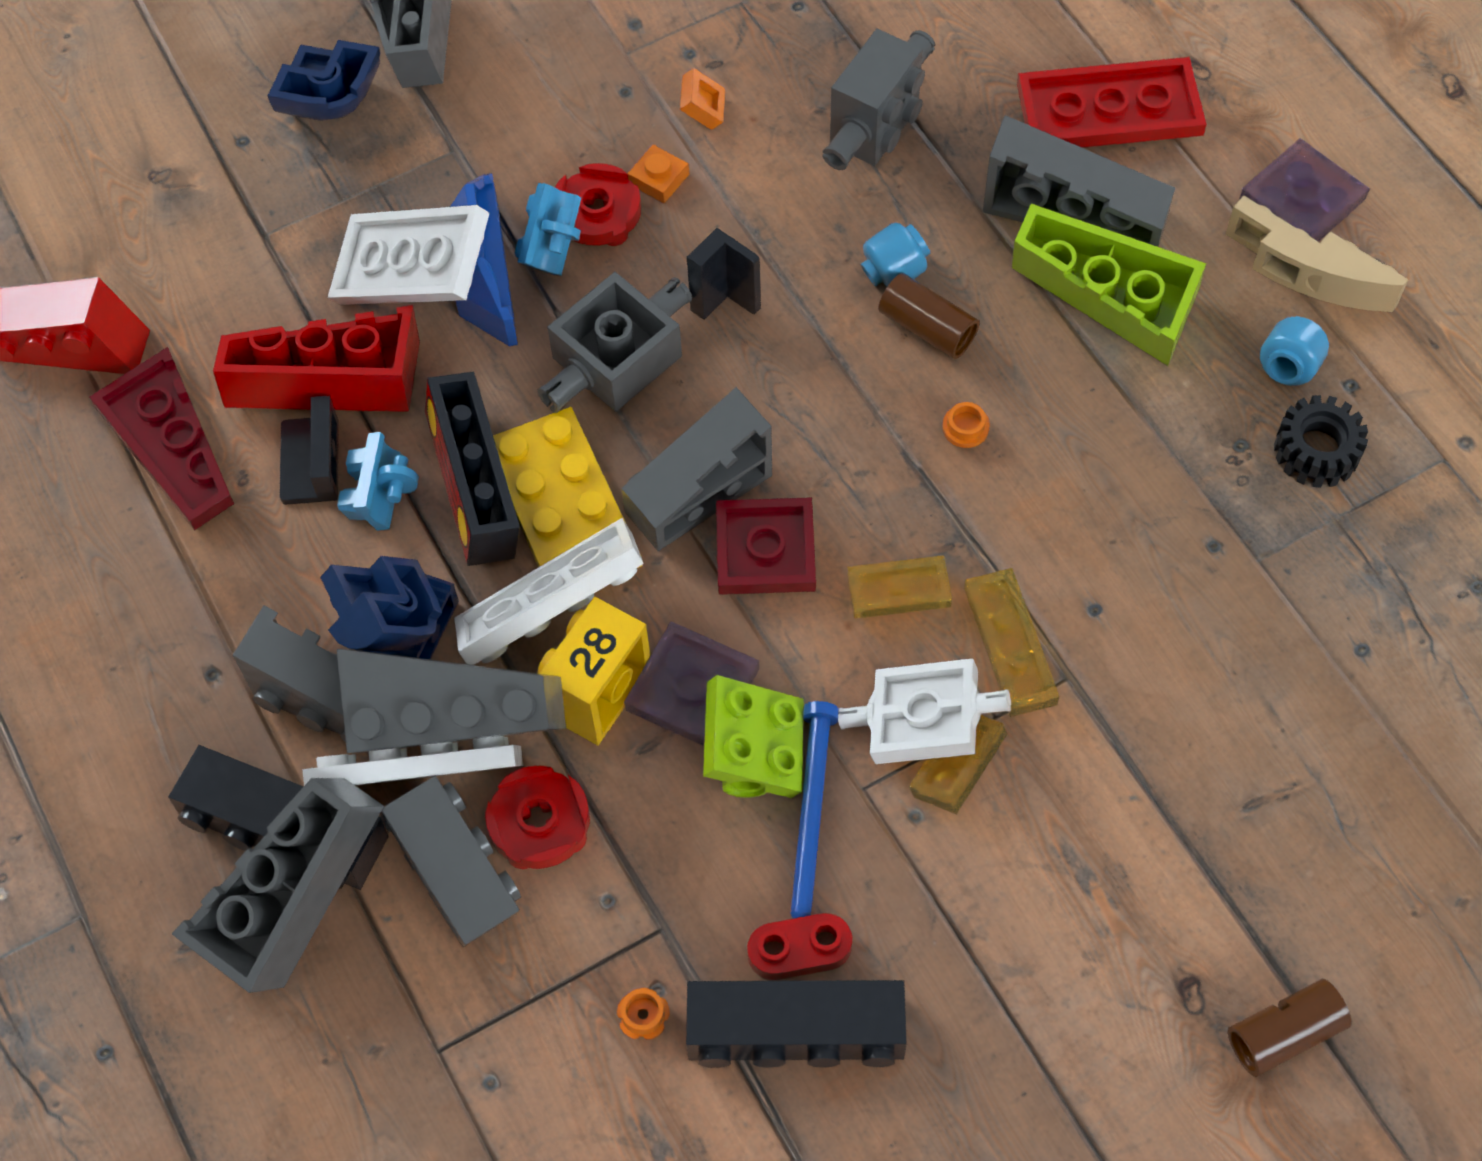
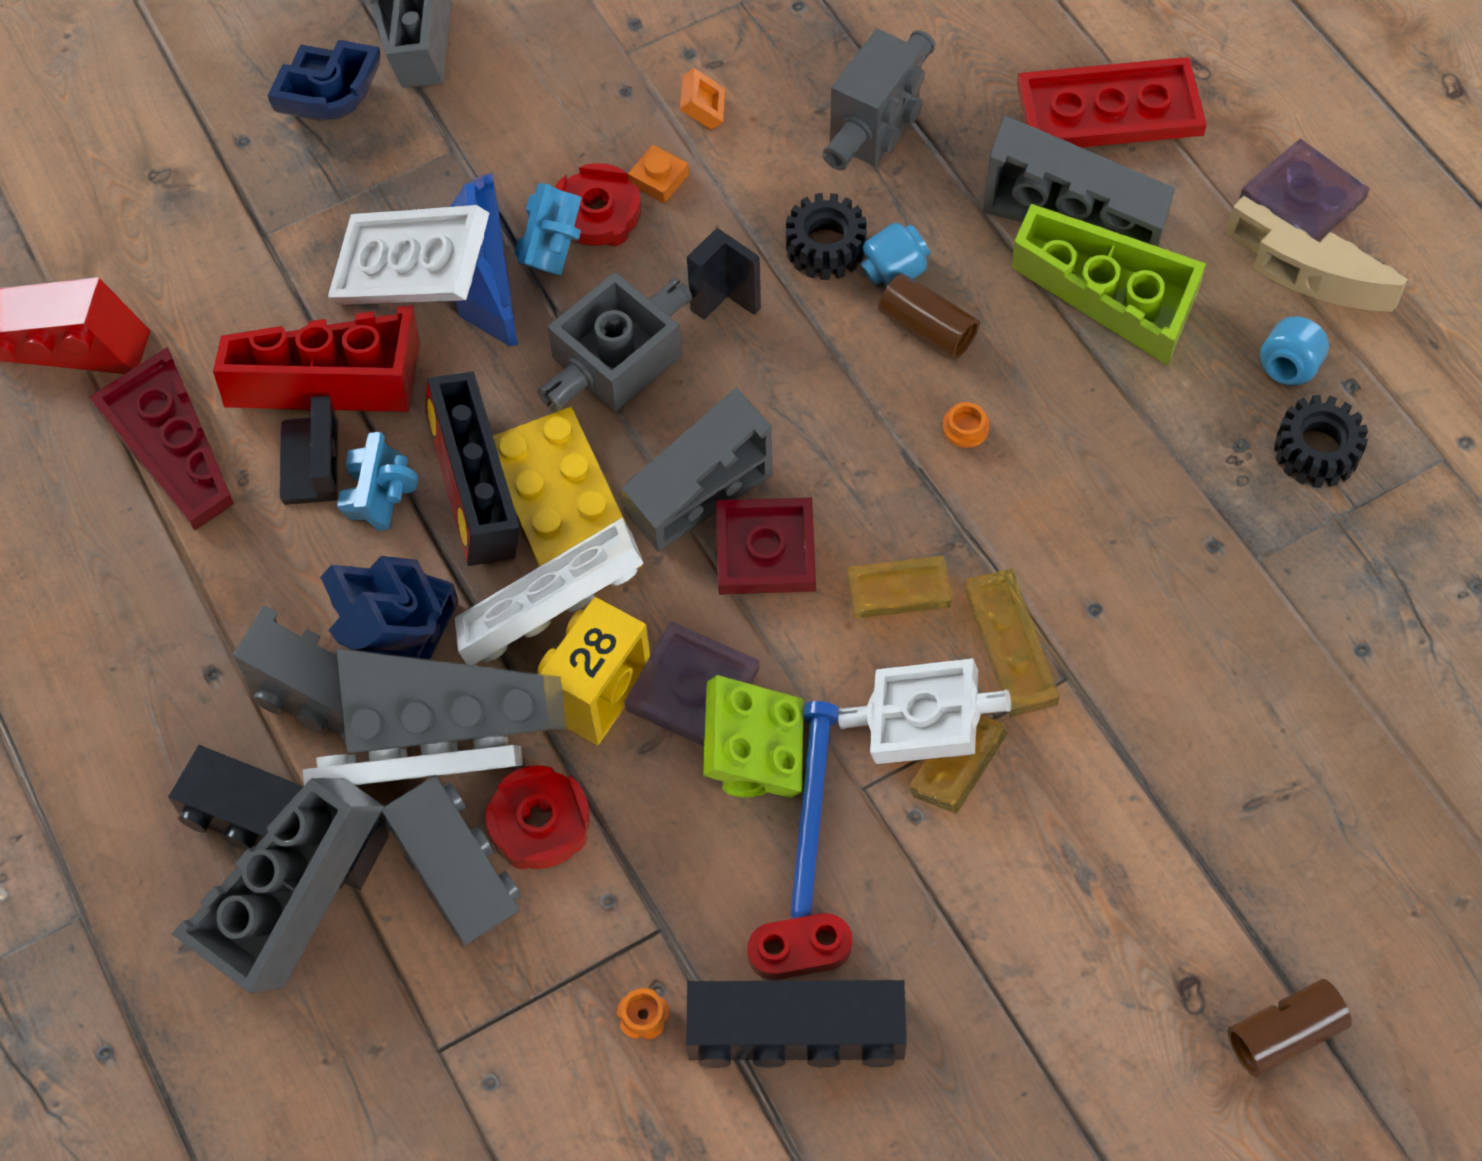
none -> black tyre [786,193,867,280]

